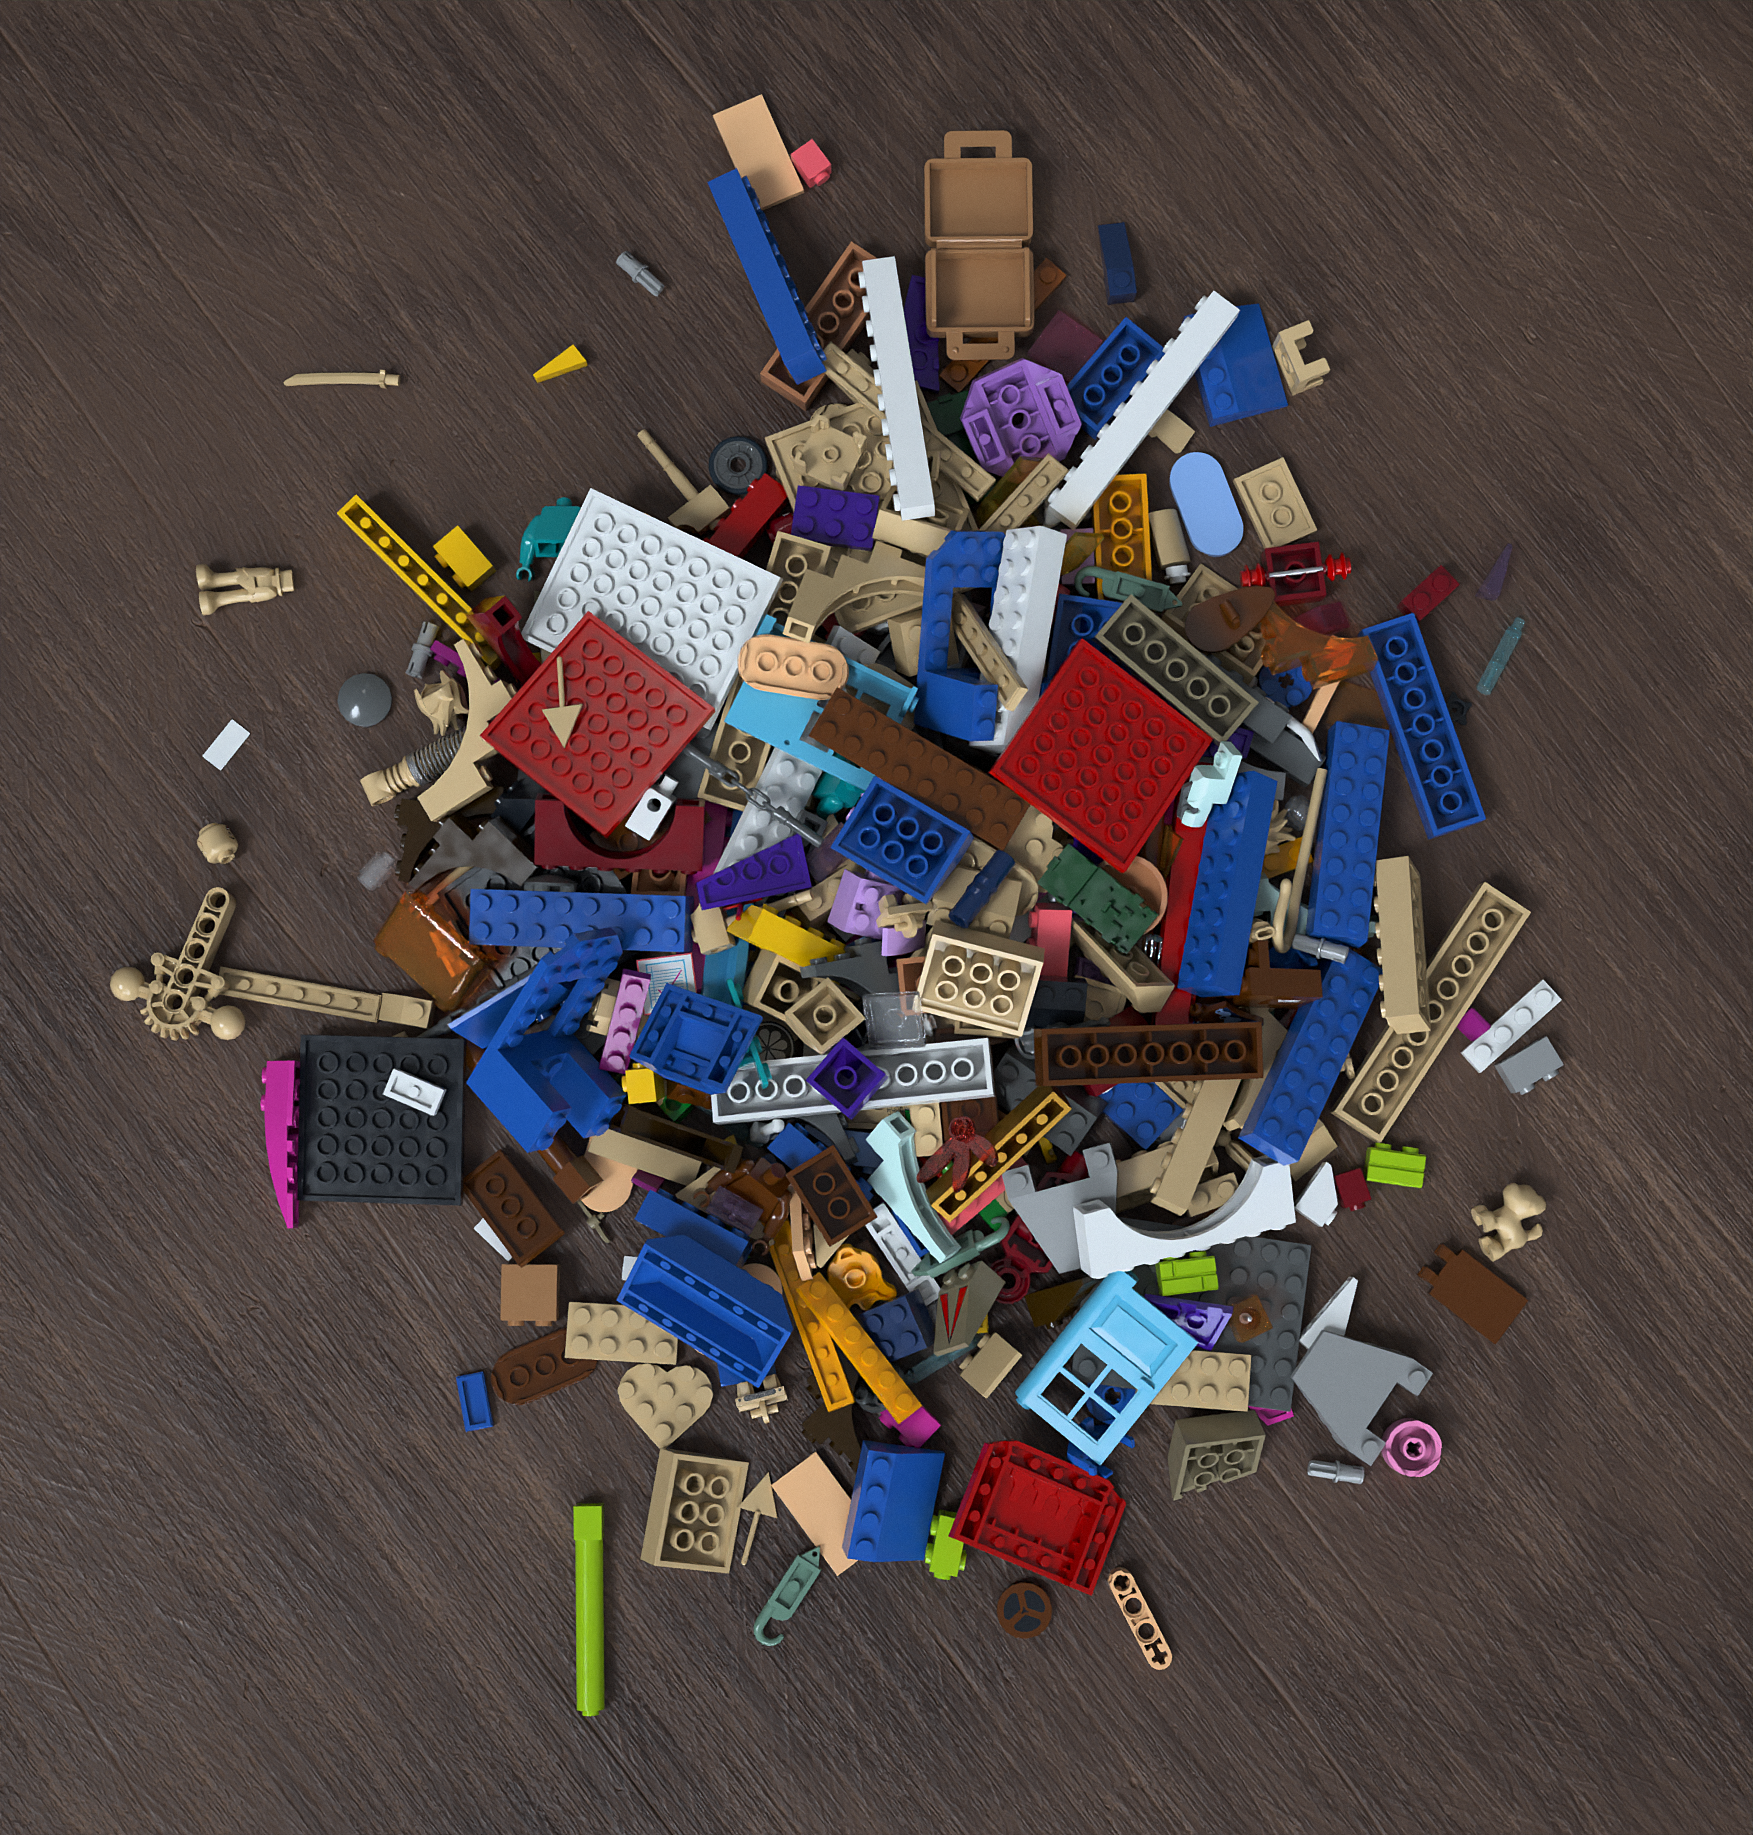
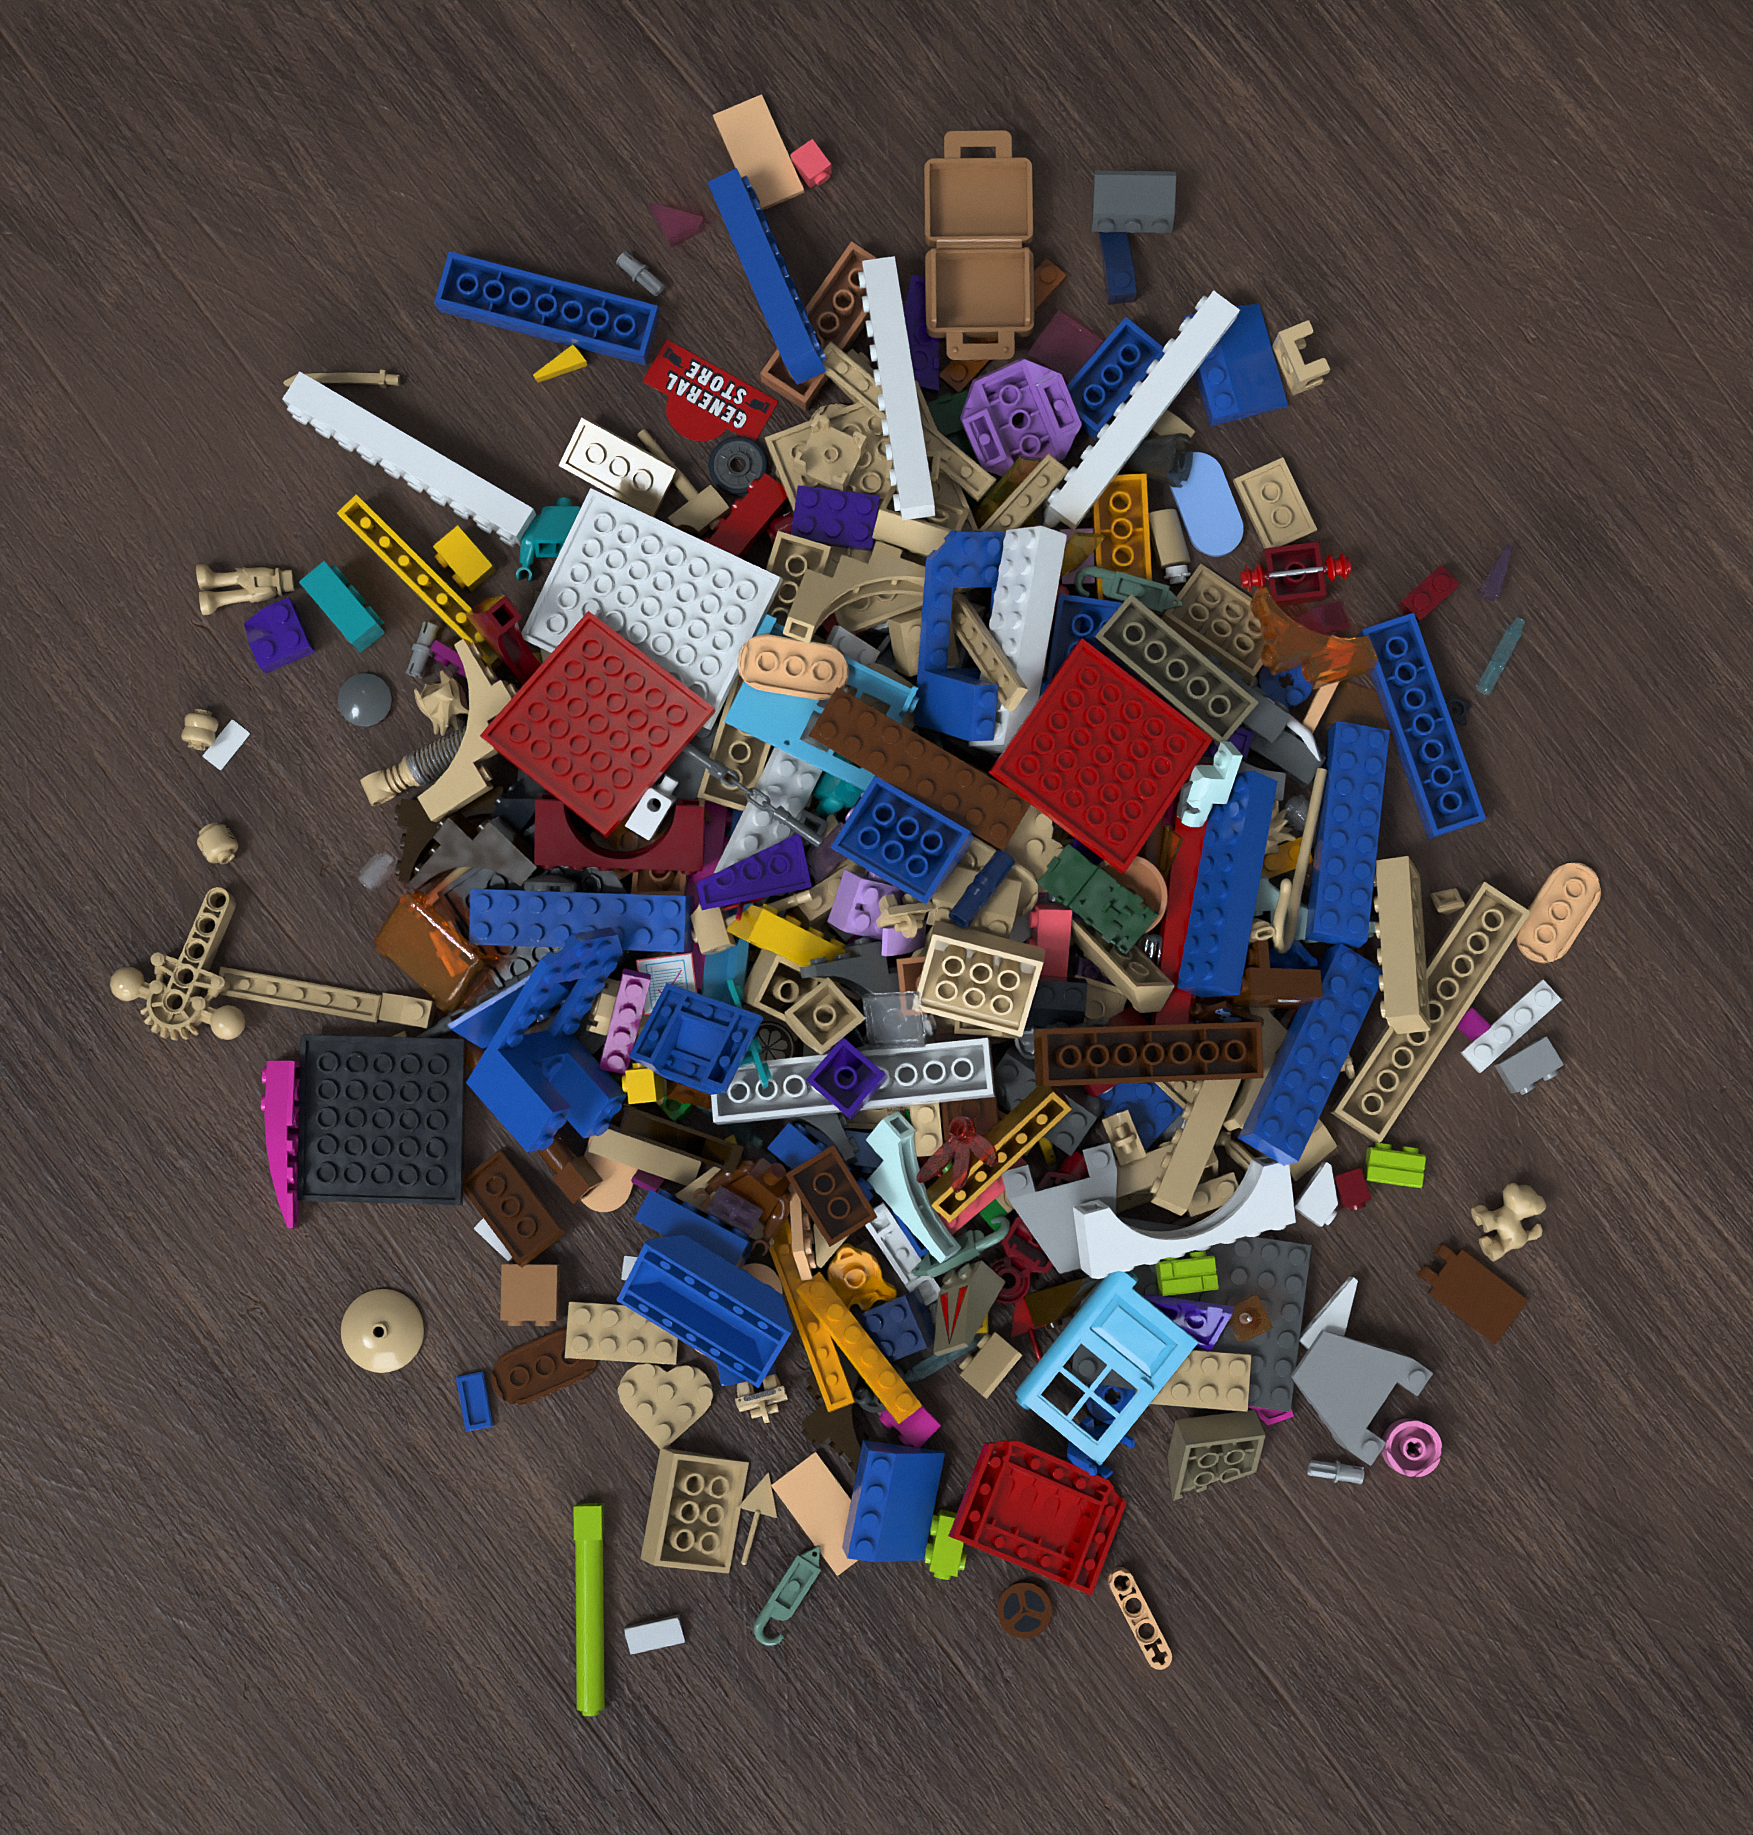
white plate [383,1068,447,1116] -> none
tan piece [542,656,582,748] -> none
dark tan piece [577,1200,612,1243] -> none
white piece [750,1119,784,1144] -> none
reddish brown shield [1185,586,1275,653] -> none
light grey axle [1292,934,1349,964] -> none
none -> tan piece [181,709,219,750]
none -> dark purple slope [244,597,315,673]
none -> white brick [283,371,536,547]
none -> teal brick [299,561,385,653]
none -> tan dish [341,1289,424,1373]
none -> blue brick [434,251,660,366]
none -> plate [559,417,678,517]
none -> slope [624,1614,685,1654]
none -> red sticker [642,339,779,442]
none -> clear pink slope [650,203,705,249]
none -> red piece [1011,1298,1046,1362]
none -> dark grey slope [1091,170,1176,233]
none -> tan hips [1102,1109,1147,1166]
none -> clear smoke cone [1122,433,1193,488]
none -> tan slope [1430,888,1465,915]
none -> light nougat tile [1516,863,1601,963]

